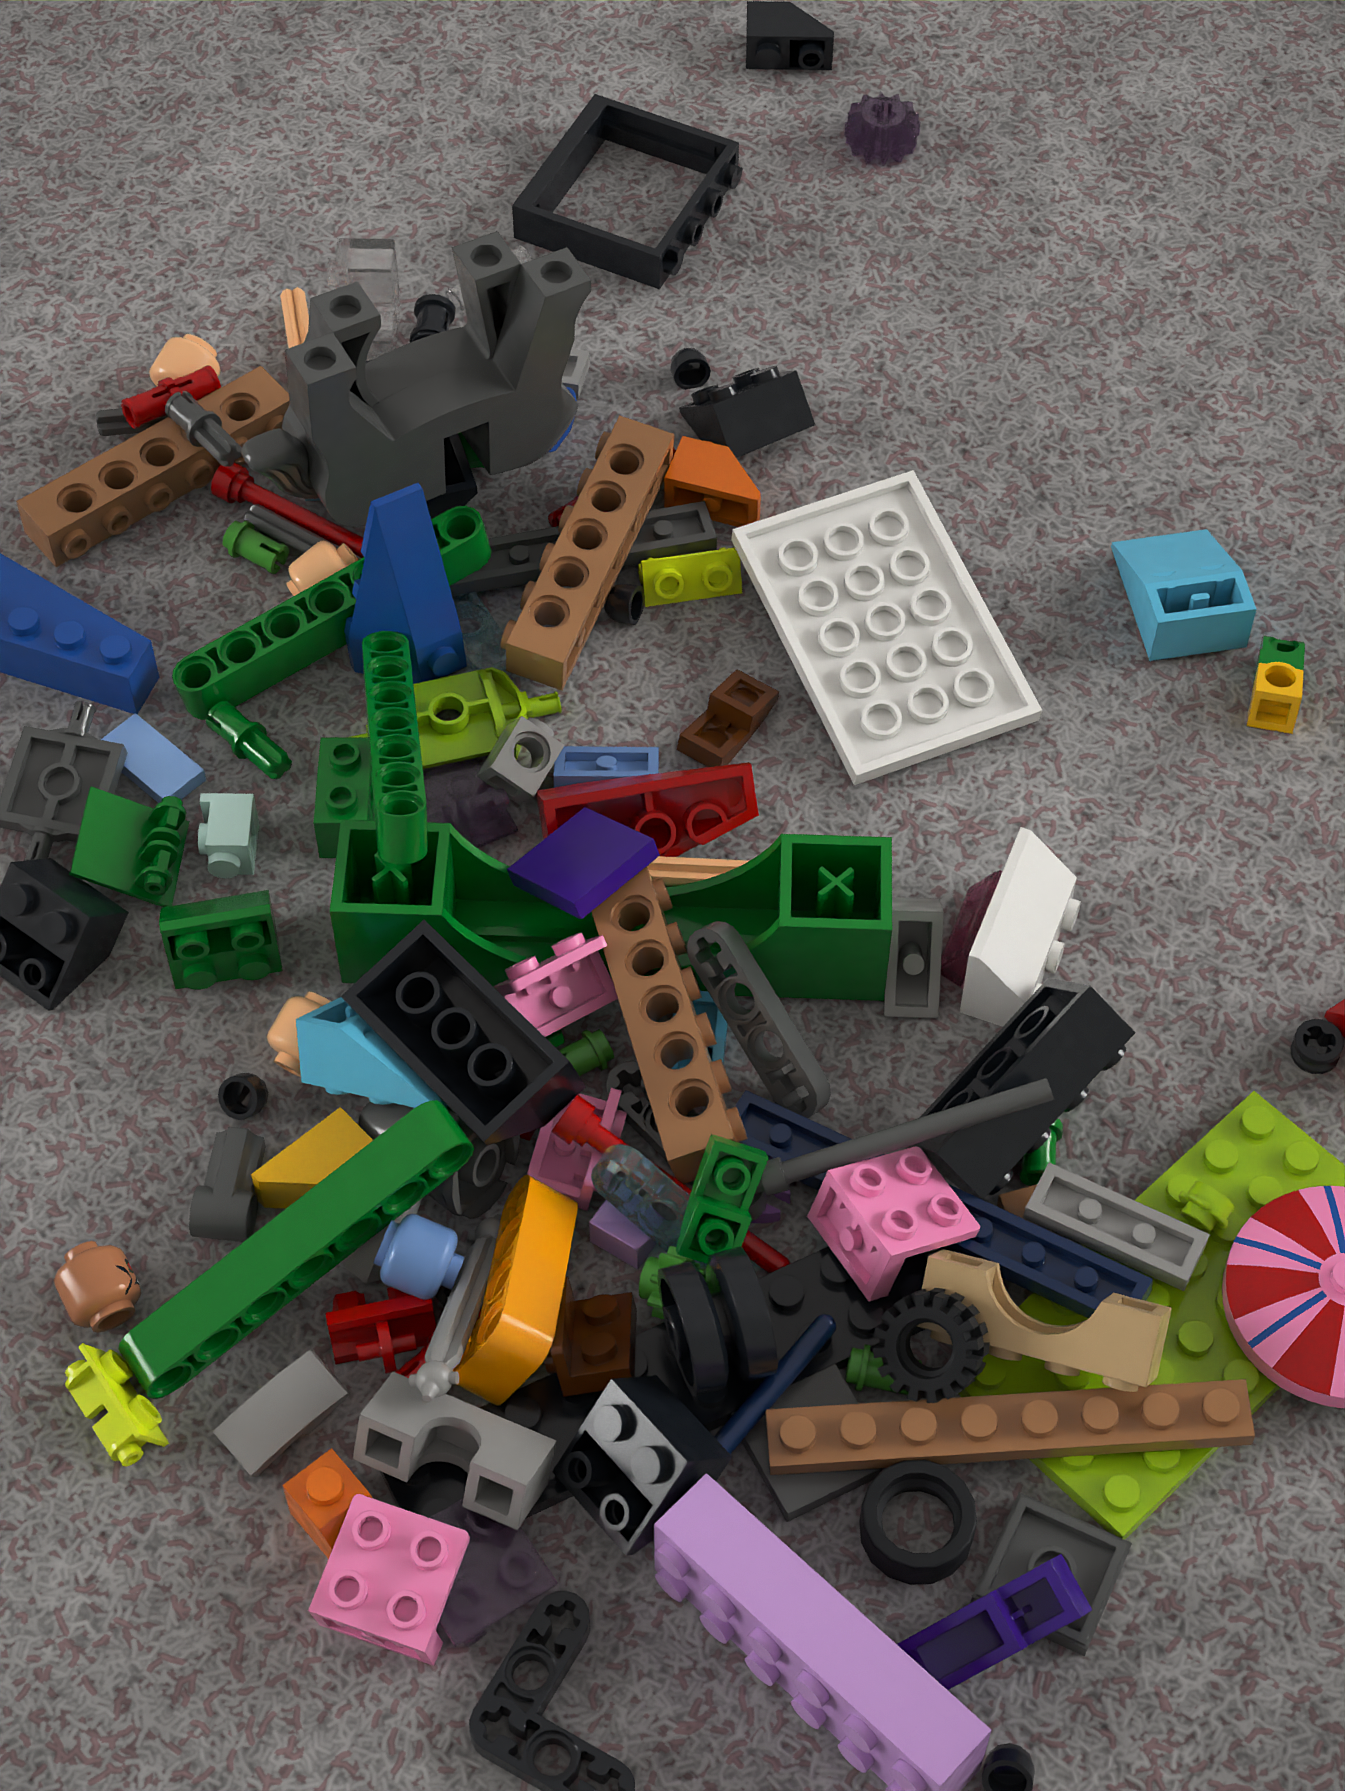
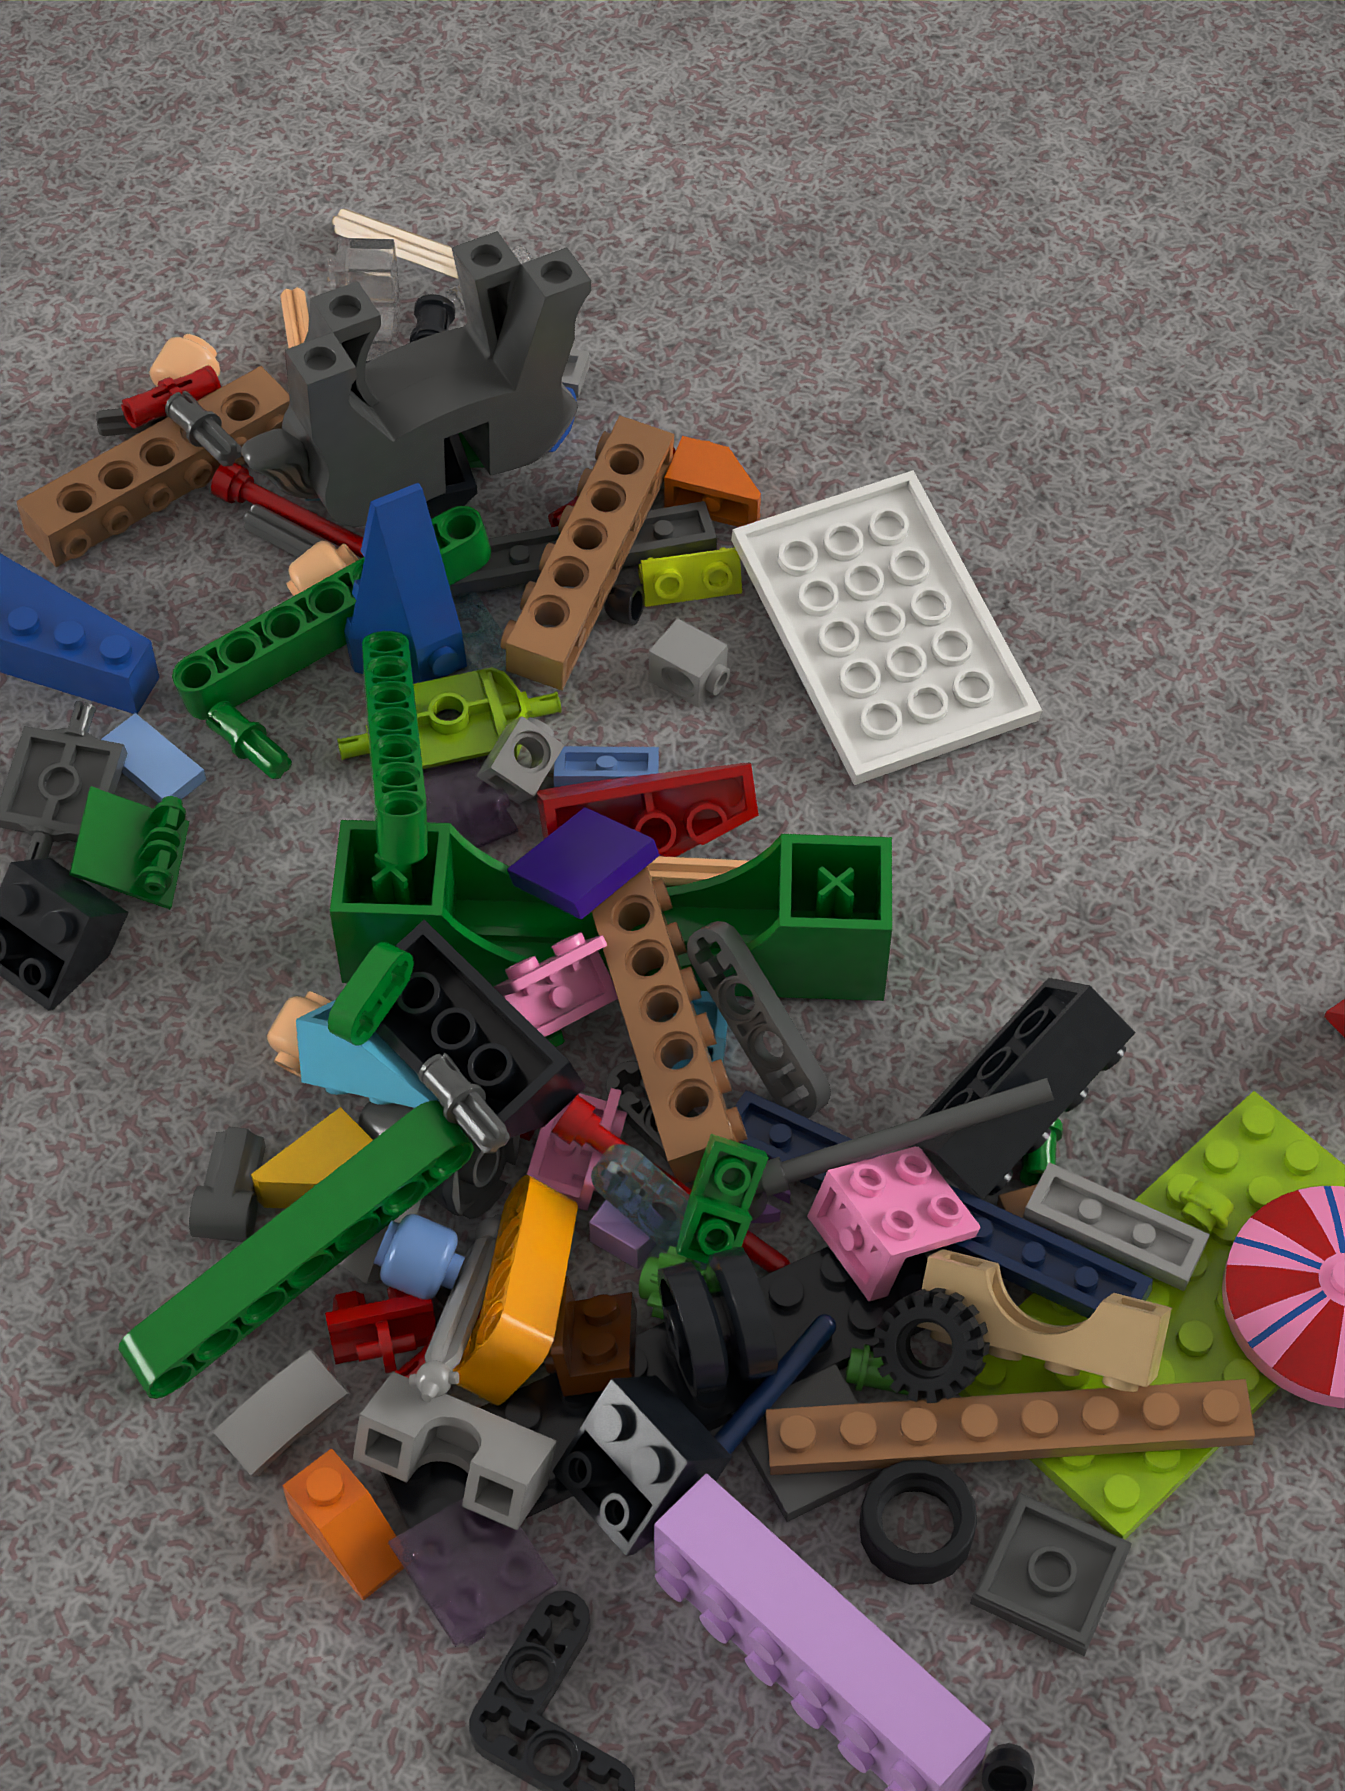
nougat head [54,1241,141,1333] -> none
neon yellow hinge [65,1343,170,1466] -> none
green slope [159,890,283,990] -> none
light aqua brick [198,793,259,878] -> none
black hinge [218,1073,269,1120] -> none
bright green pin [222,521,289,574] -> none
bright pink bracket [308,1494,470,1666] -> none
green brick [313,737,375,858] -> none
black window [512,94,743,290] -> none
bright green pin [559,1029,615,1077] -> none
black hinge [670,348,711,390] -> none
reddish brown slope [677,669,780,767] -> none
black slope [679,366,815,458] -> none
black slope [746,1,834,70] -> none
clear purple gear [844,91,920,166] -> none
light grey slope [884,897,944,1018] -> none
dark purple slope [897,1554,1092,1690] -> none
clear pink slope [941,870,1002,989] -> none
white slope [960,827,1081,1027] -> none
medium azure slope [1111,529,1257,661] -> none
yellow leg [1247,635,1305,734] -> none
black bush [1290,1019,1344,1074] -> none
none -> green beam [328,942,414,1046]
none -> tan axle [332,209,458,279]
none -> dark grey axle [418,1054,510,1154]
none -> light grey brick [649,618,730,708]

